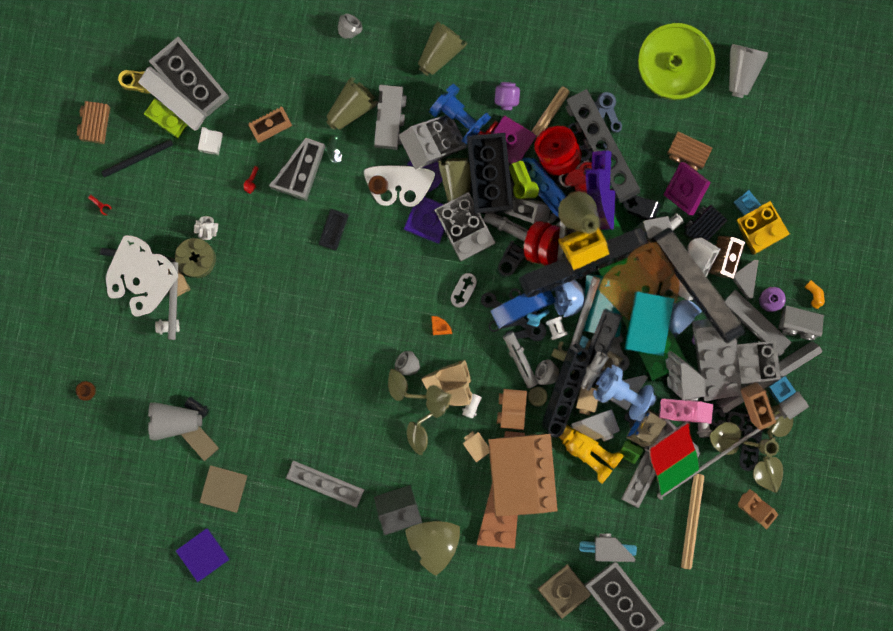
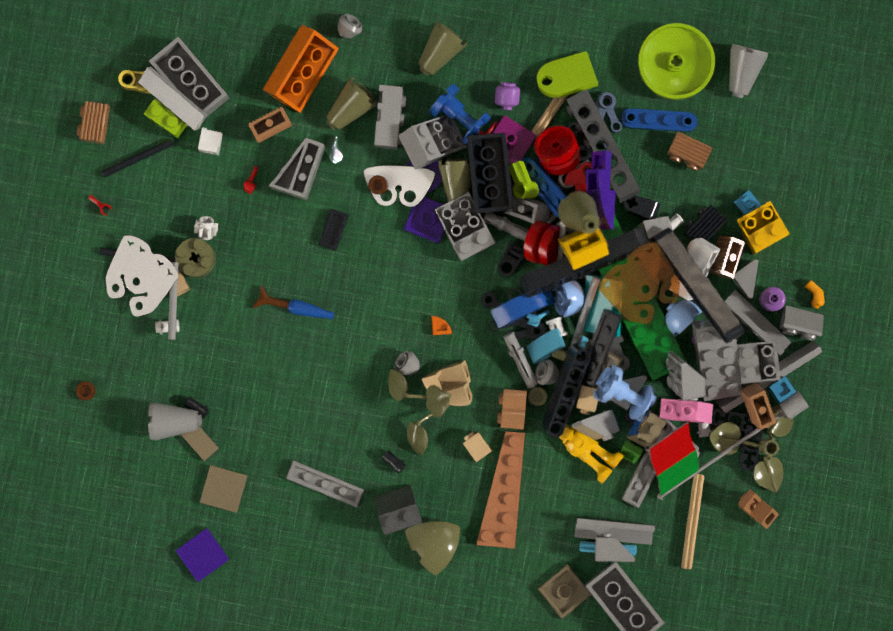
light grey beam [451,273,477,308] -> none
white pin [462,394,482,419] -> none
medium nougat slope [488,434,557,517] -> none
light grey pin [581,352,608,390] -> none
teal tile [625,291,674,356] -> none
magenta tile [663,162,711,215] -> none
none -> blue piece [253,286,334,320]
none -> orange slope [263,25,339,113]
none -> black pin [381,450,406,474]
none -> medium azure slope [527,328,566,364]
none -> lime tile [537,51,598,98]
none -> light grey fence [575,518,655,545]
none -> blue plate [621,108,697,132]

